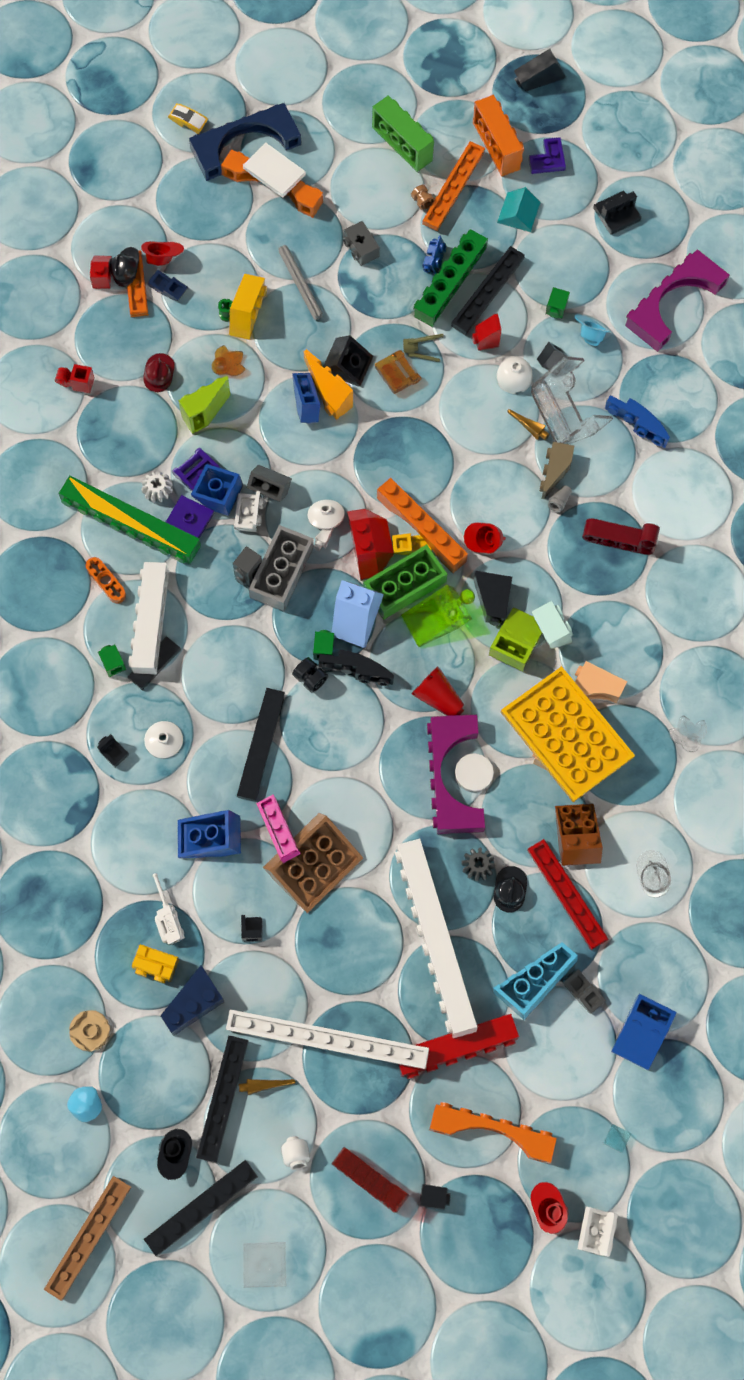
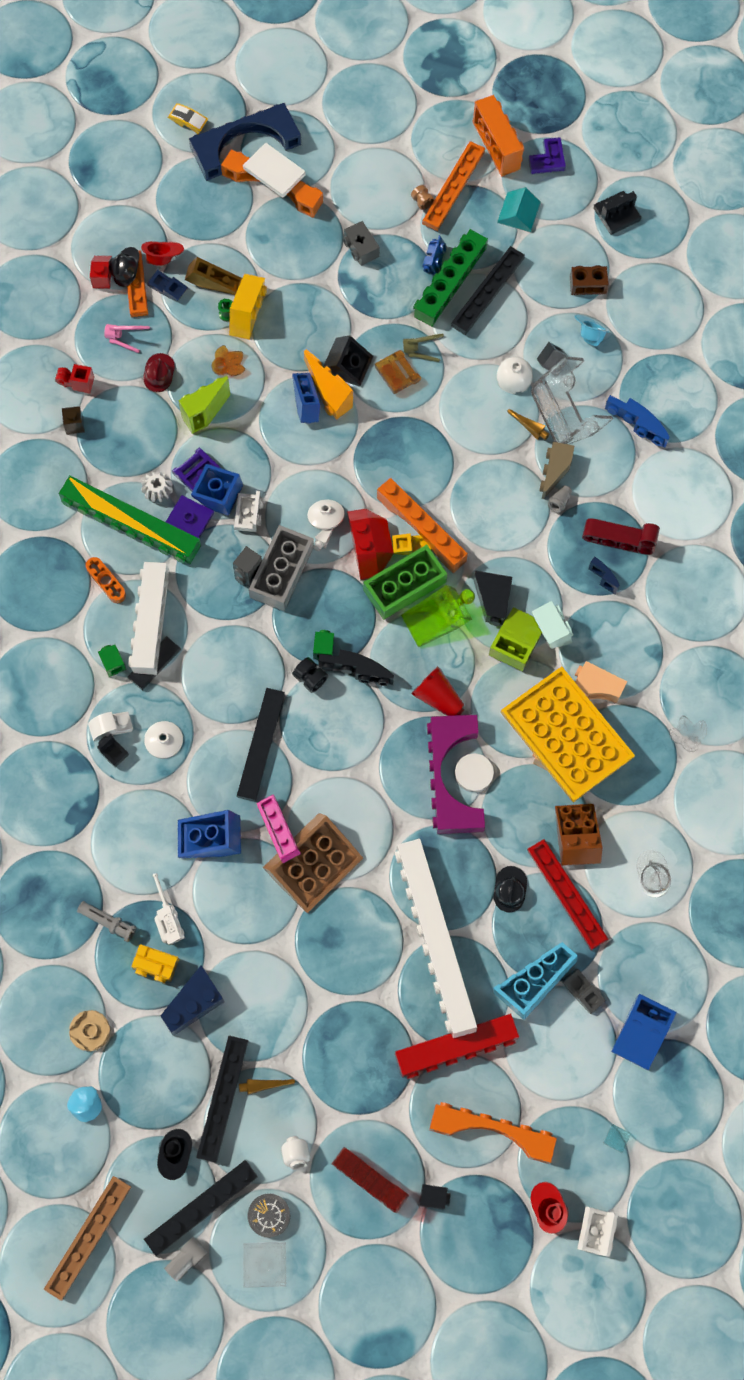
white plate [226,1010,429,1069] -> none
black panel [241,915,263,942] -> none
dark grey brick [246,465,292,502] -> none
light grey axle [279,245,322,320] -> none
light blue slope [332,580,384,648] -> none
bright green brick [372,95,434,172] -> none
dark grey gear [461,847,495,882] -> none
red piece [464,522,506,553] -> none
red slope [472,313,502,351] -> none
black slope [514,49,566,91] -> none
green brick [545,287,570,319] -> none
magenta arch [625,249,730,352] -> none
none -> dark brown brick [62,406,85,435]
none -> light grey pin [77,901,137,943]
none -> white brick [88,711,133,741]
none -> bright pink plant [104,324,150,353]
none -> light grey piece [164,1237,208,1282]
none -> pearl gold slope [185,257,242,295]
none -> clear piece [248,1194,290,1238]
none -> reddish brown brick [570,265,608,295]
none -> dark blue slope [588,556,620,595]

